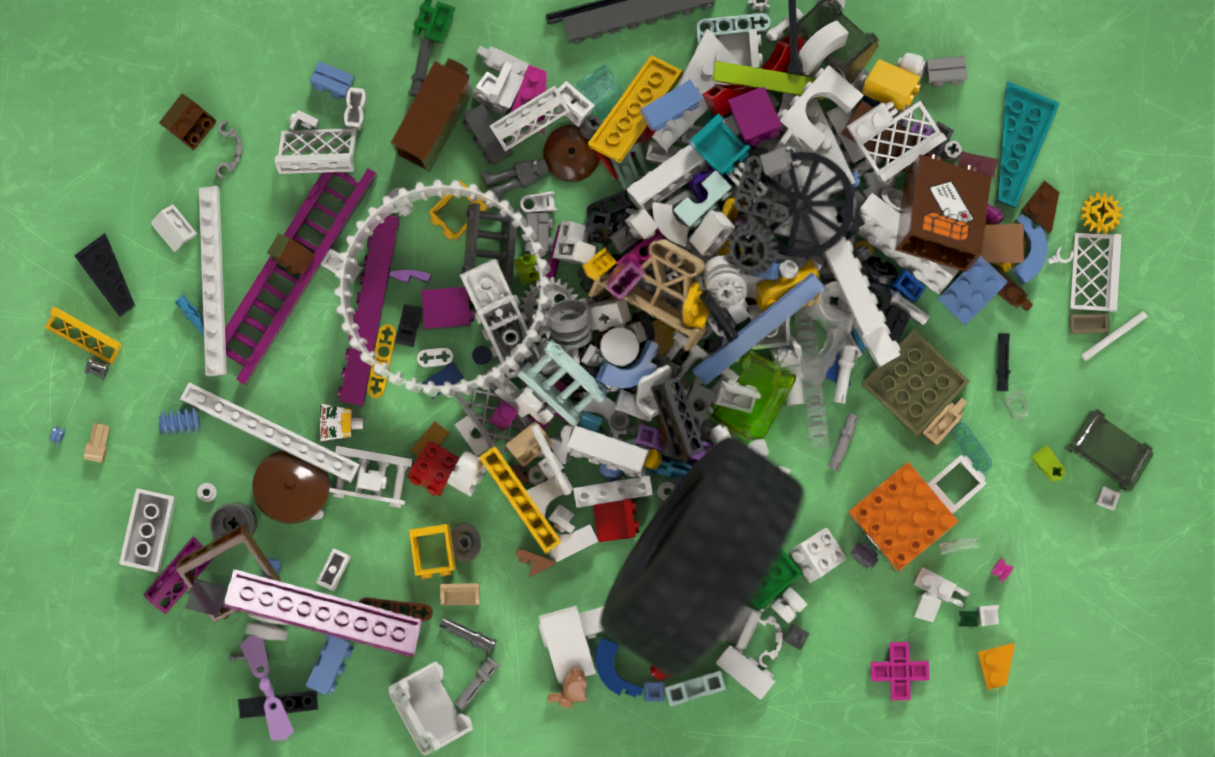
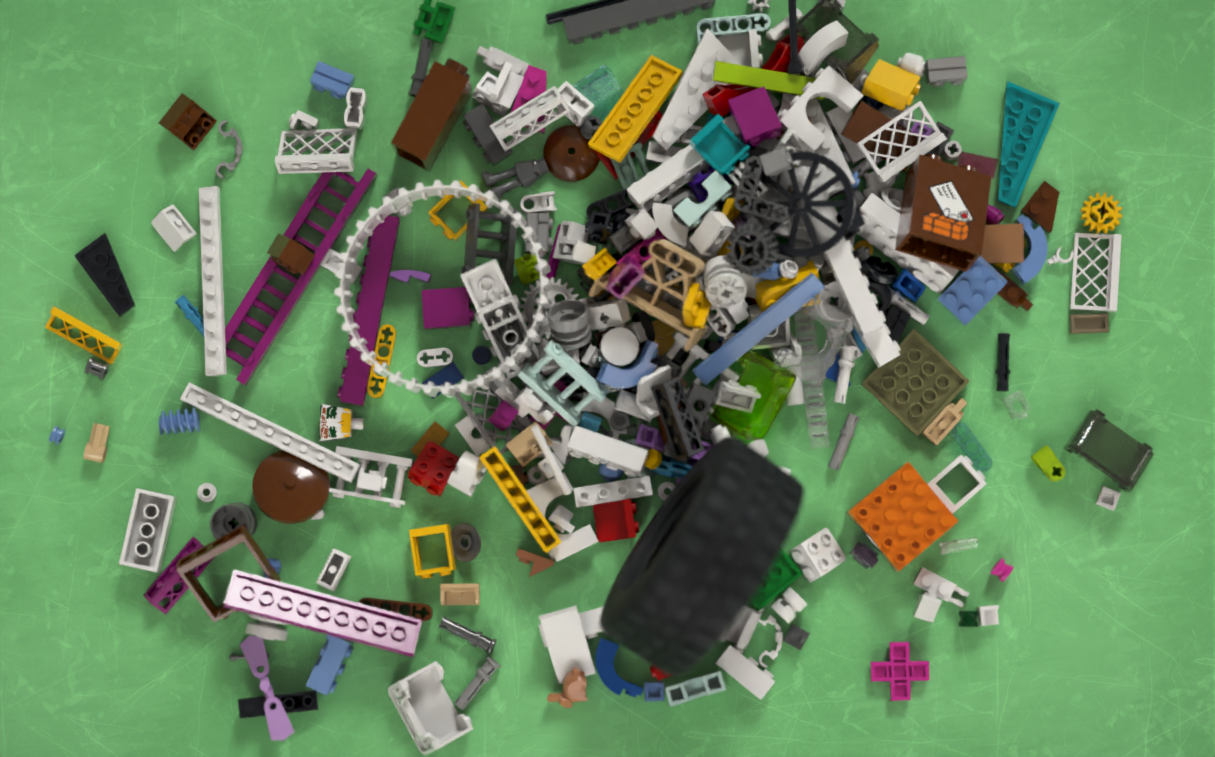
piece [185,579,228,617] -> none
black slope [395,304,423,347] -> none
medium blue brick [640,79,702,131] -> none
black pin [699,290,739,342] -> none
white hinge [846,102,898,143] -> none
light orange wing [977,643,1015,690] -> none
white bar [1081,311,1147,361] -> none

